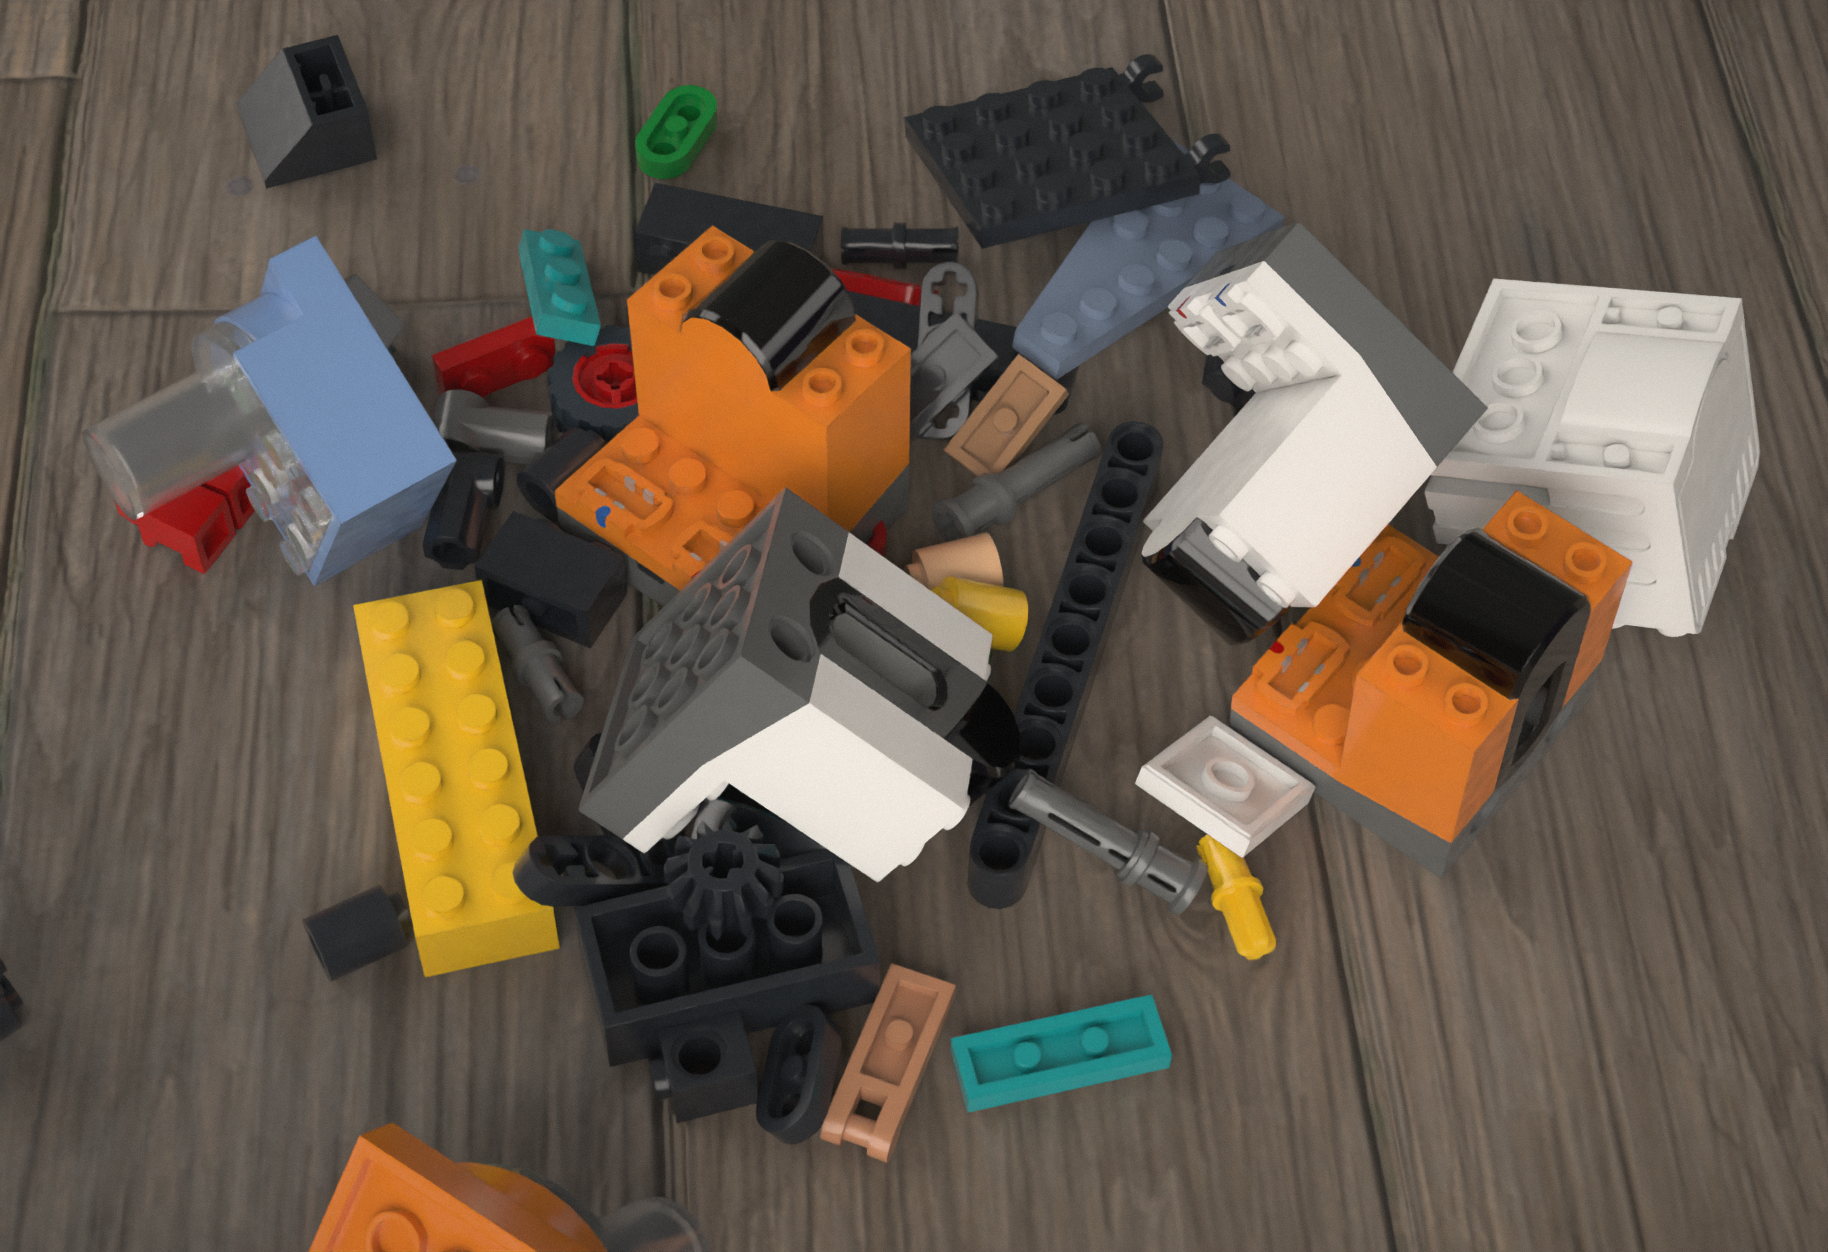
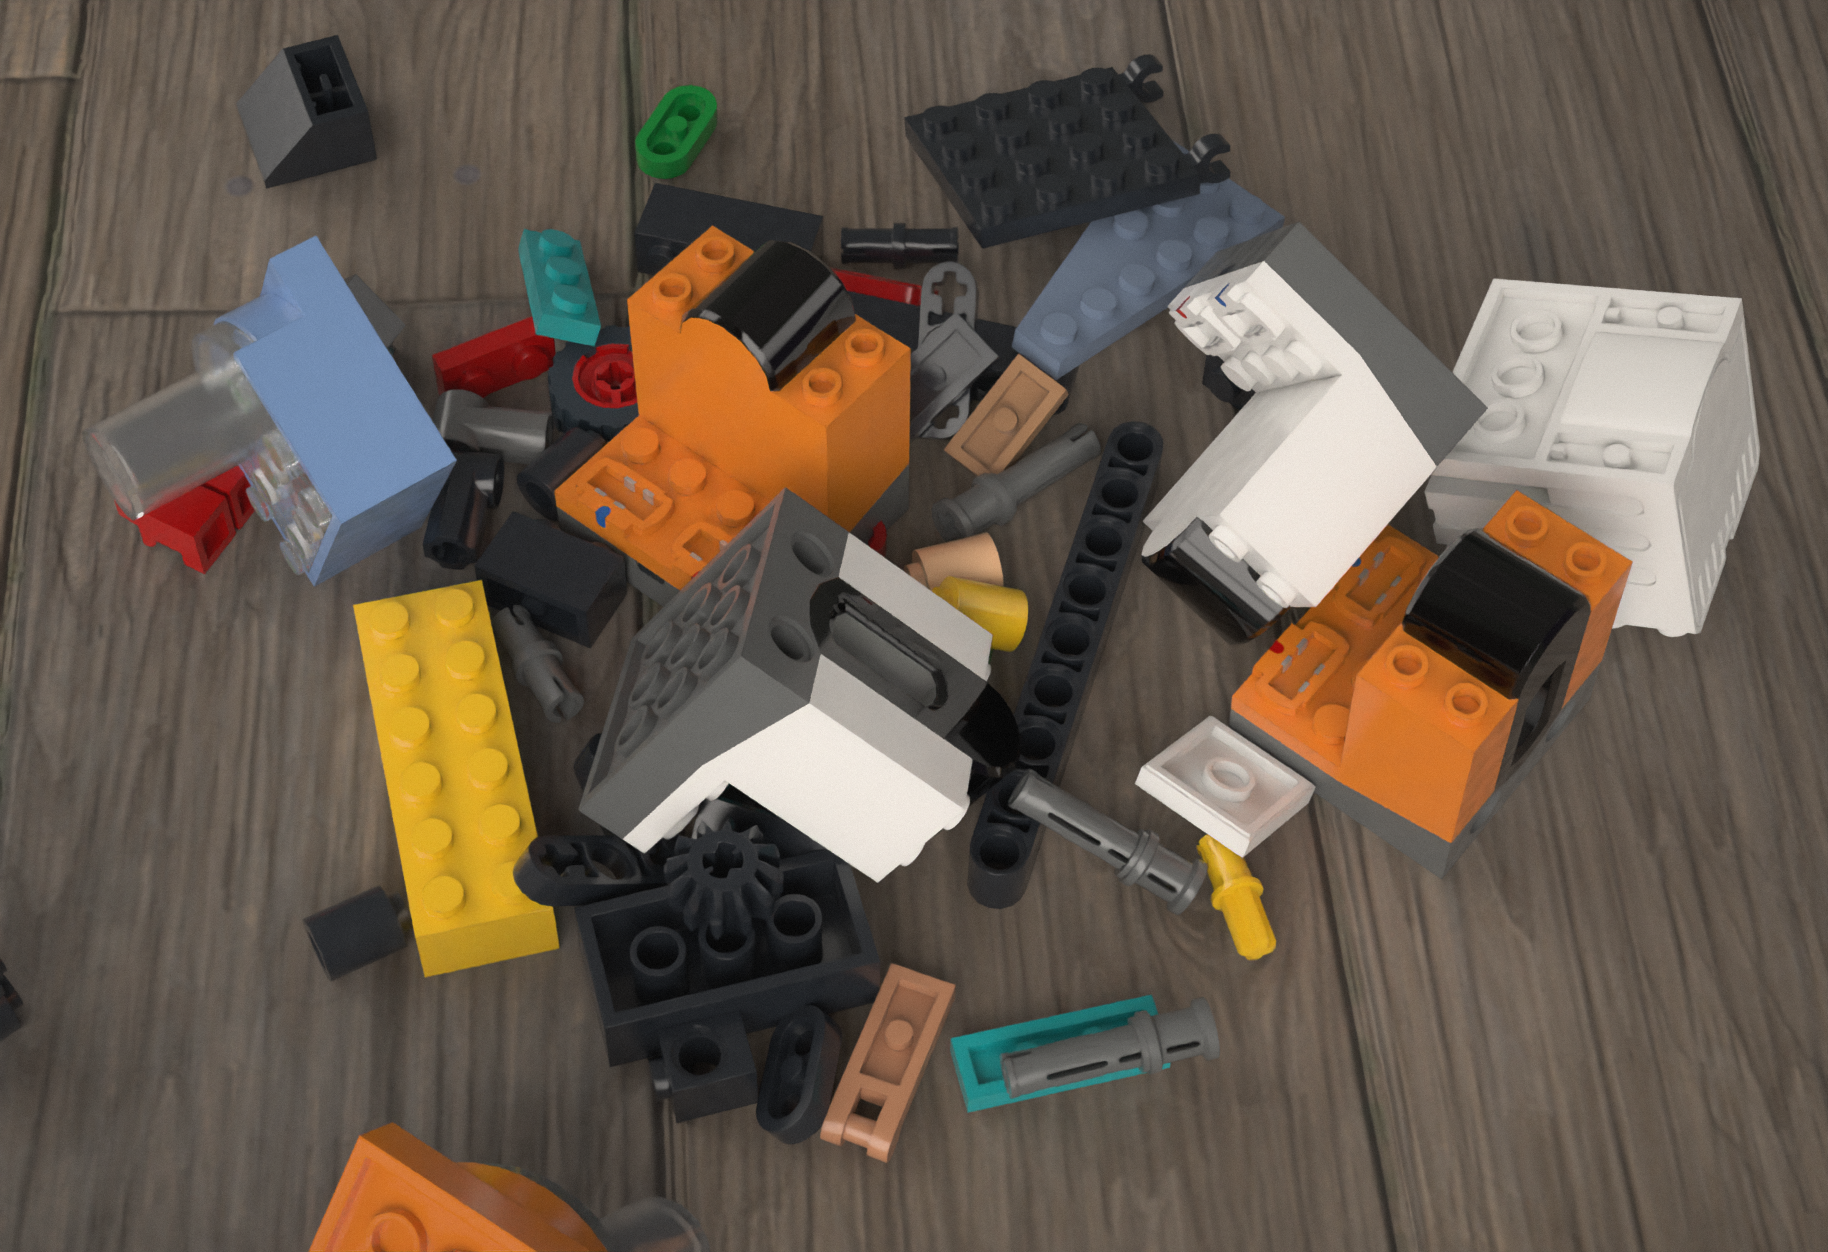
none -> dark grey pin [1000,997,1220,1099]

